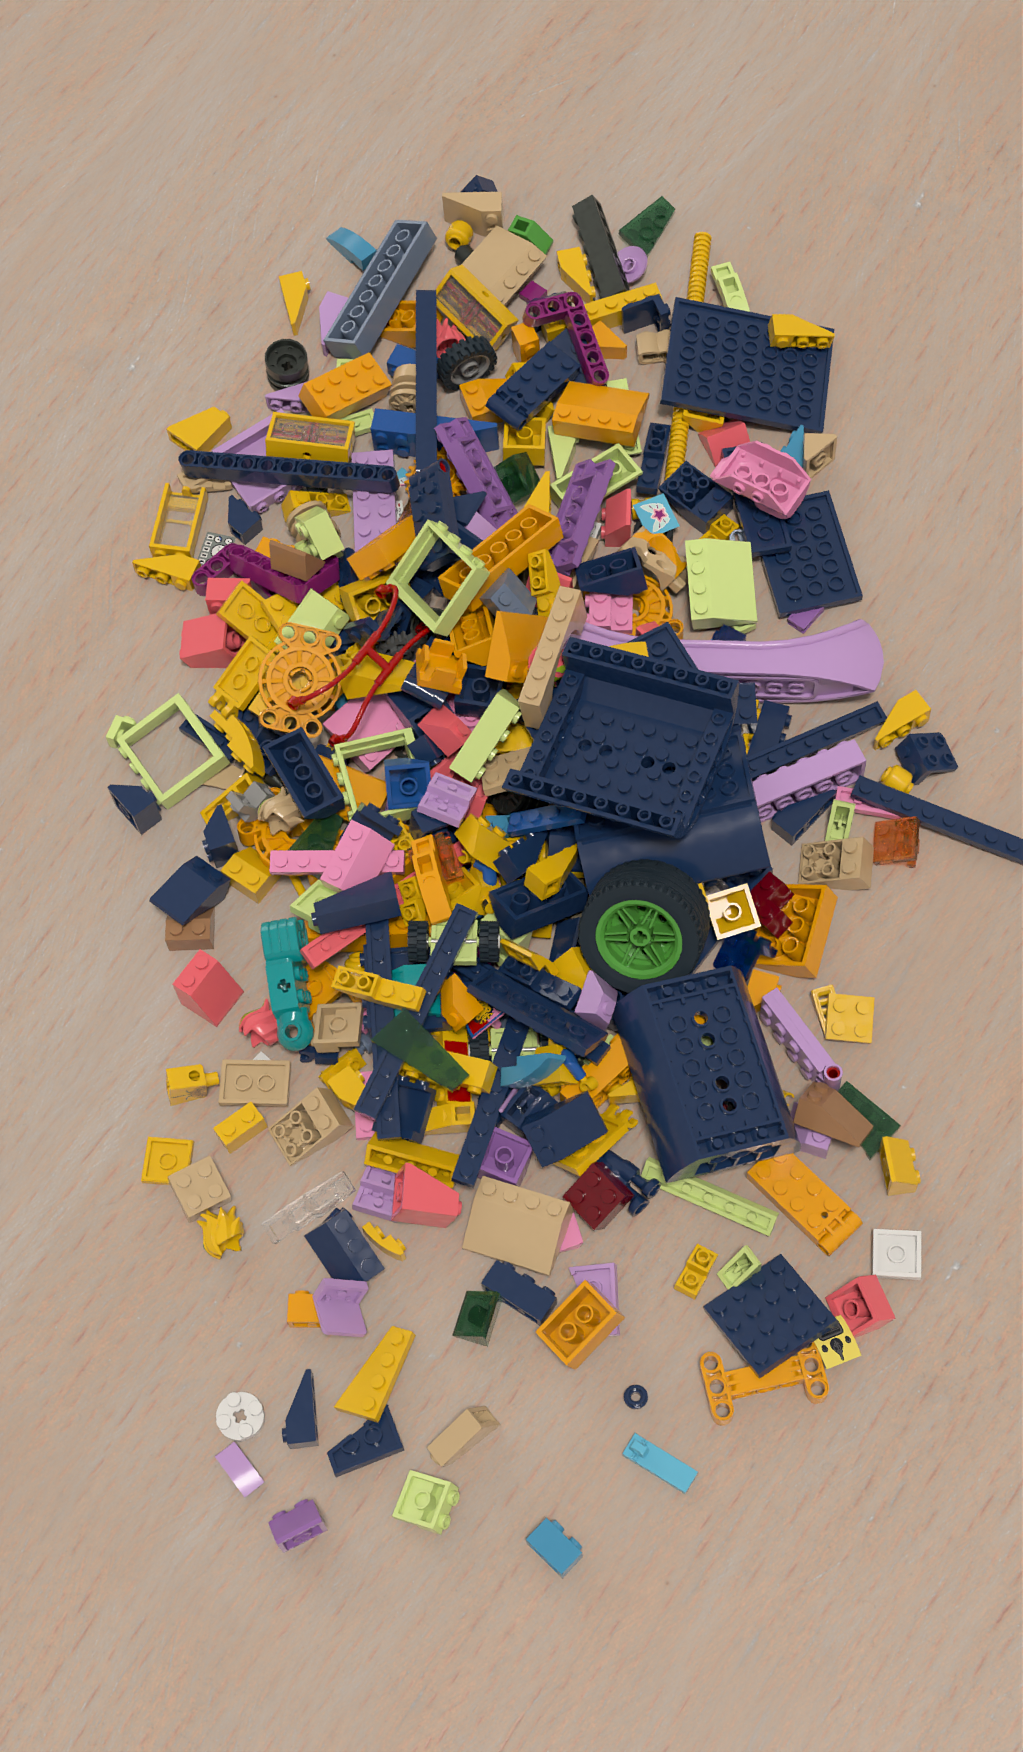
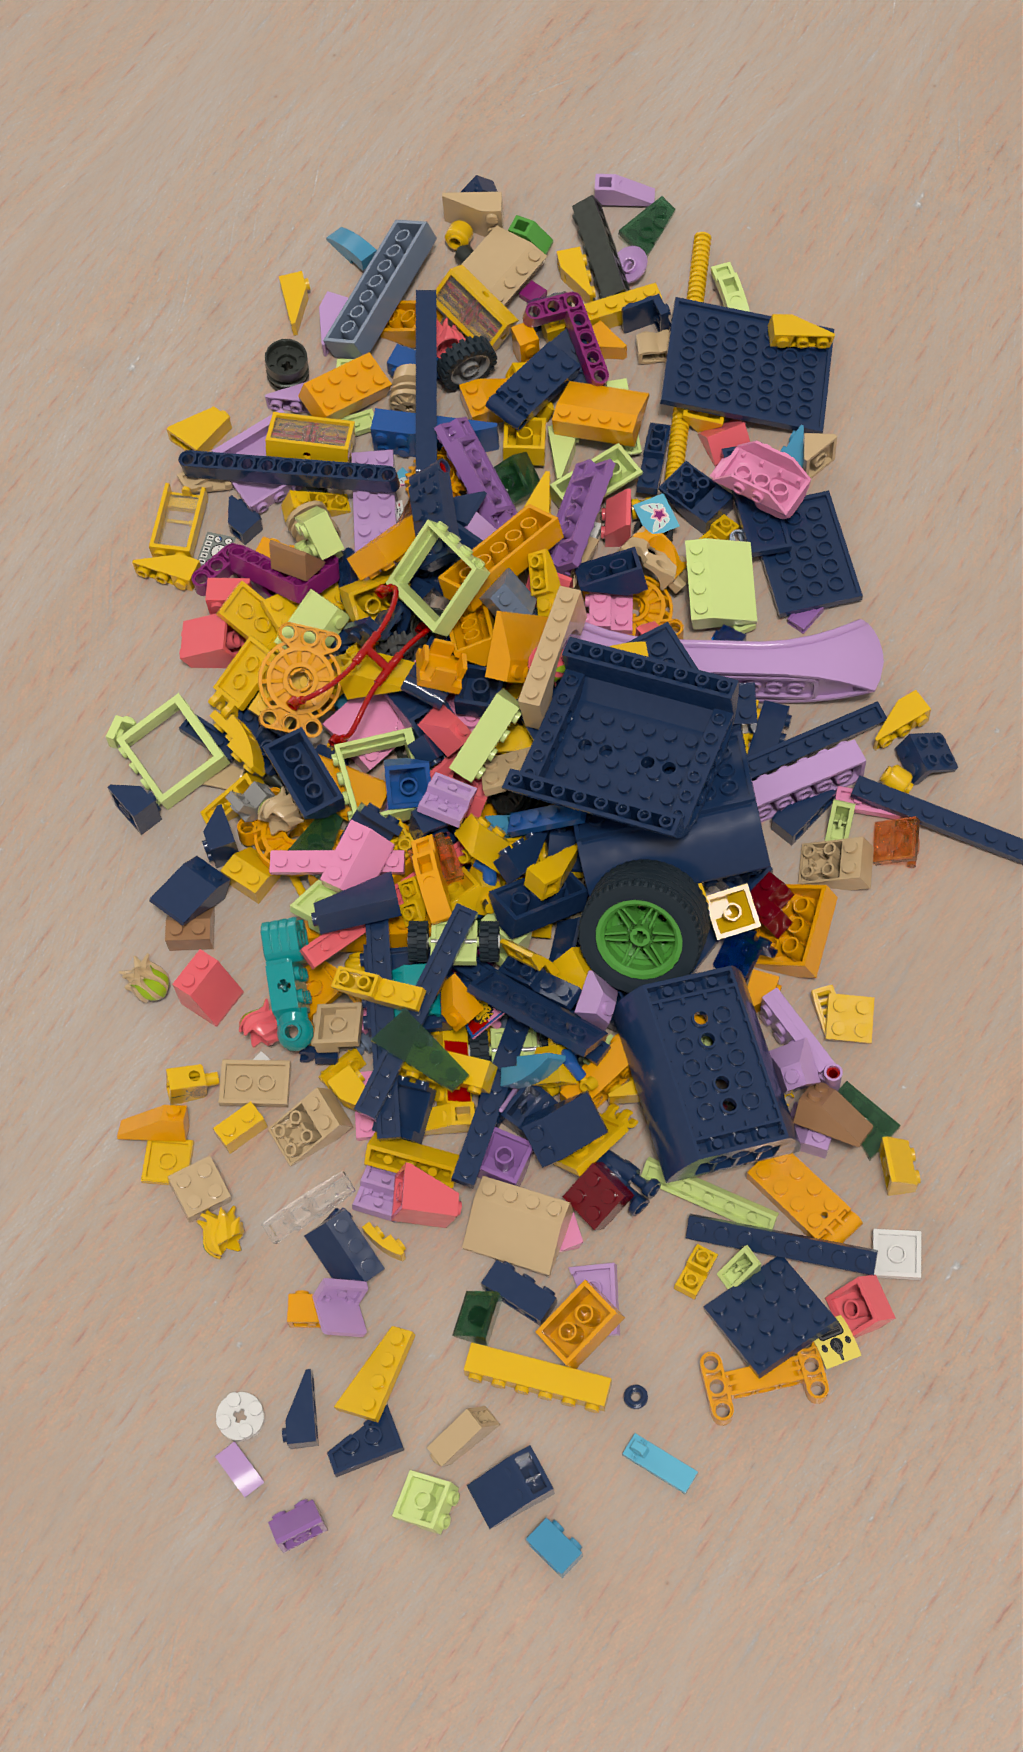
none -> light orange slope [117,1105,190,1142]
none -> tan hair [119,953,169,1003]
none -> yellow brick [464,1342,612,1413]
none -> dark blue slope [467,1445,555,1529]
none -> lavender slope [595,174,655,206]
none -> dark blue plate [686,1214,878,1276]
none -> lavender slope [769,1038,821,1095]

